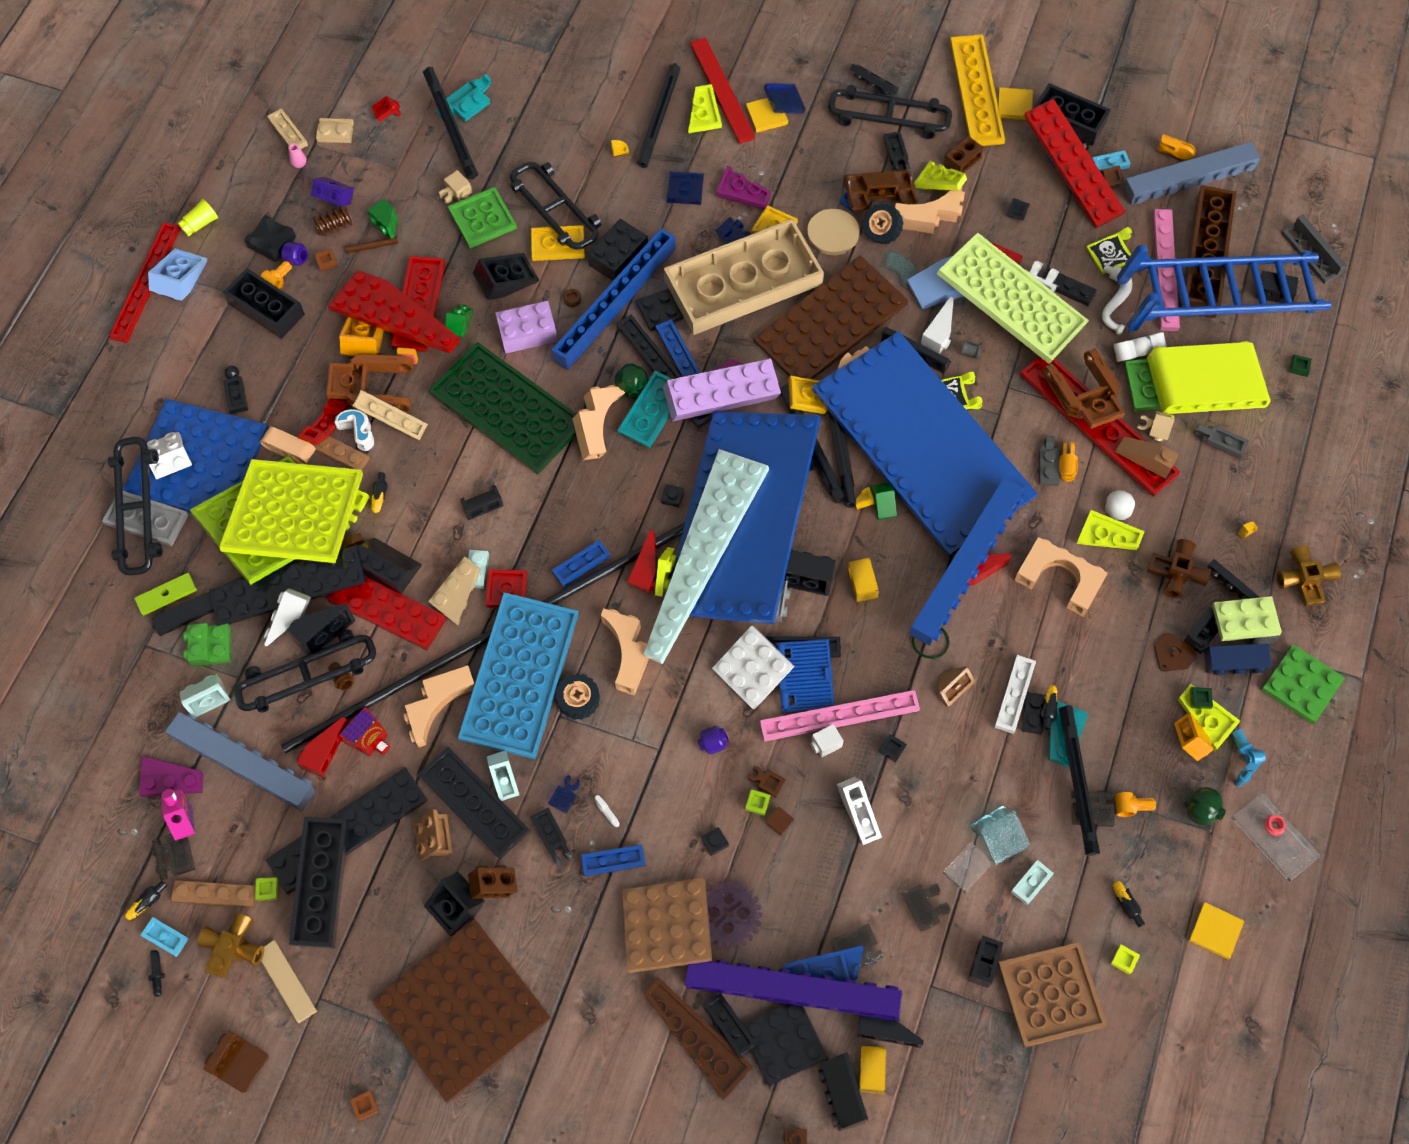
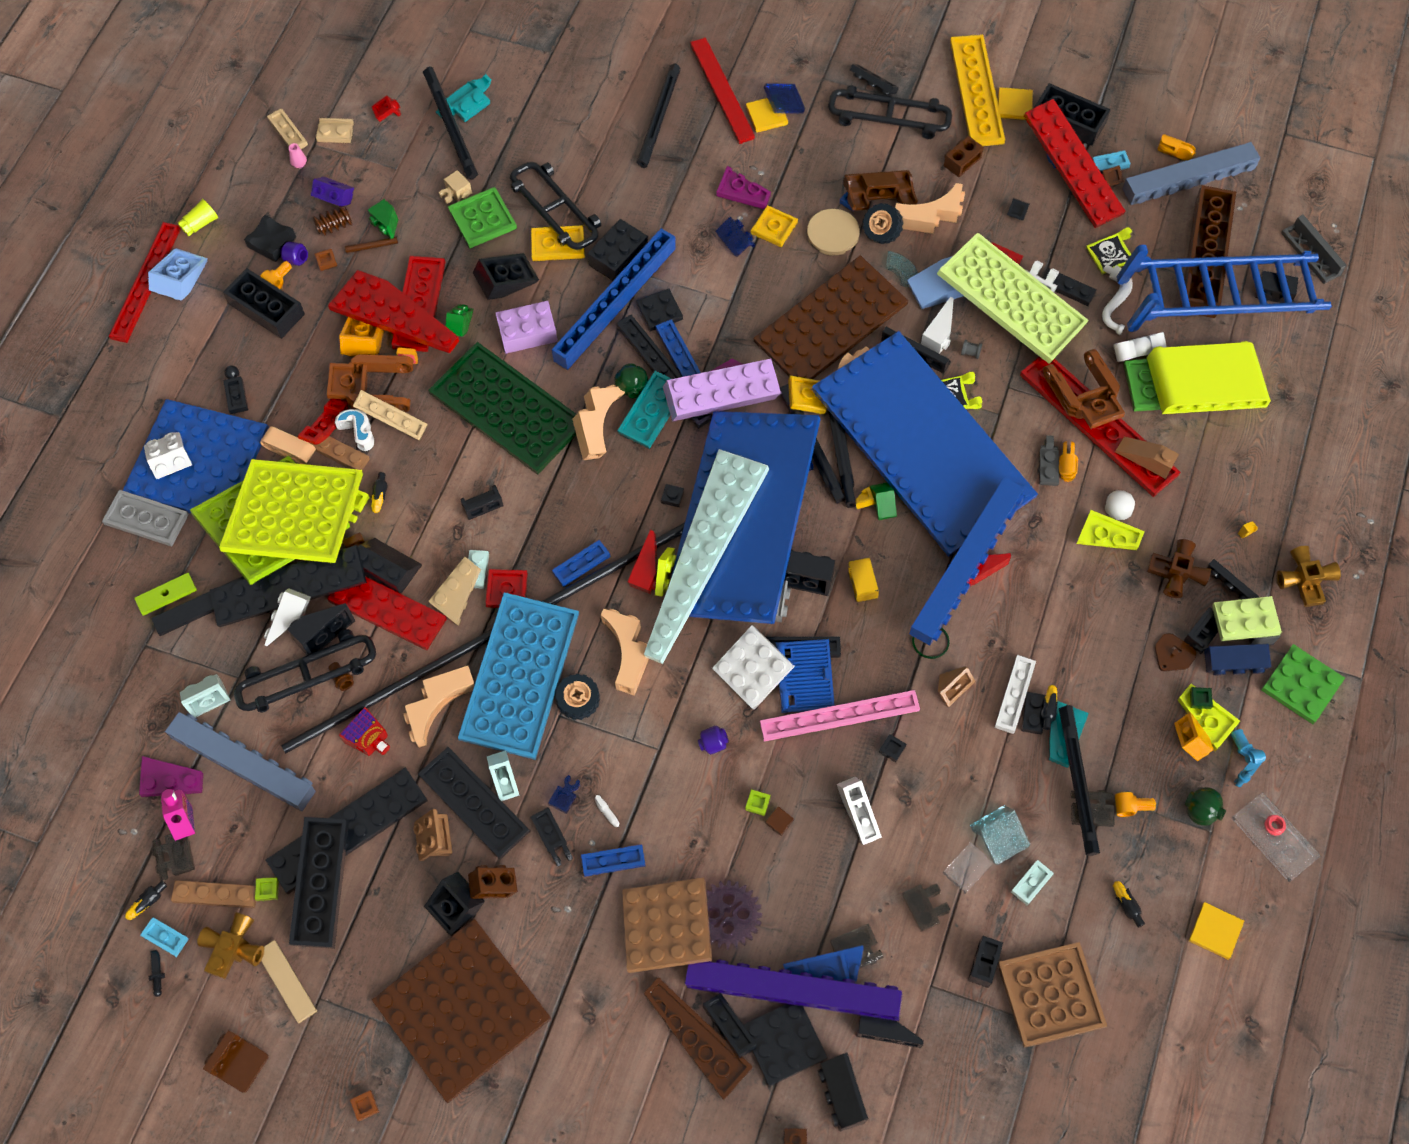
black bar [108,437,163,576] -> none
bright green plate [184,623,231,667] -> none
red slope [297,717,349,778] -> none
reddish brown tile [563,289,581,307] -> none
yellow tile [611,140,630,156] -> none
tan plate [664,219,824,335] -> none
clear blue tile [667,171,704,205] -> none
neon yellow wing [689,84,722,133] -> none
black plate [701,827,729,856] -> none
reddish brown plate [748,766,786,798] -> none
white brick [810,724,843,758] -> none
yellow piece [859,1046,886,1095] -> none
black hinge [883,131,910,171] -> none
neon yellow wing [914,161,967,191] -> none
light nougat arch [1015,537,1108,617] -> none
neon yellow plate [1110,945,1140,975] -> none
tan brick [1137,411,1175,441] -> none
bright pink plate [1153,209,1180,331] -> none
dark grey hinge [1194,424,1249,458] -> none
dark green tile [1289,354,1312,377] -> none

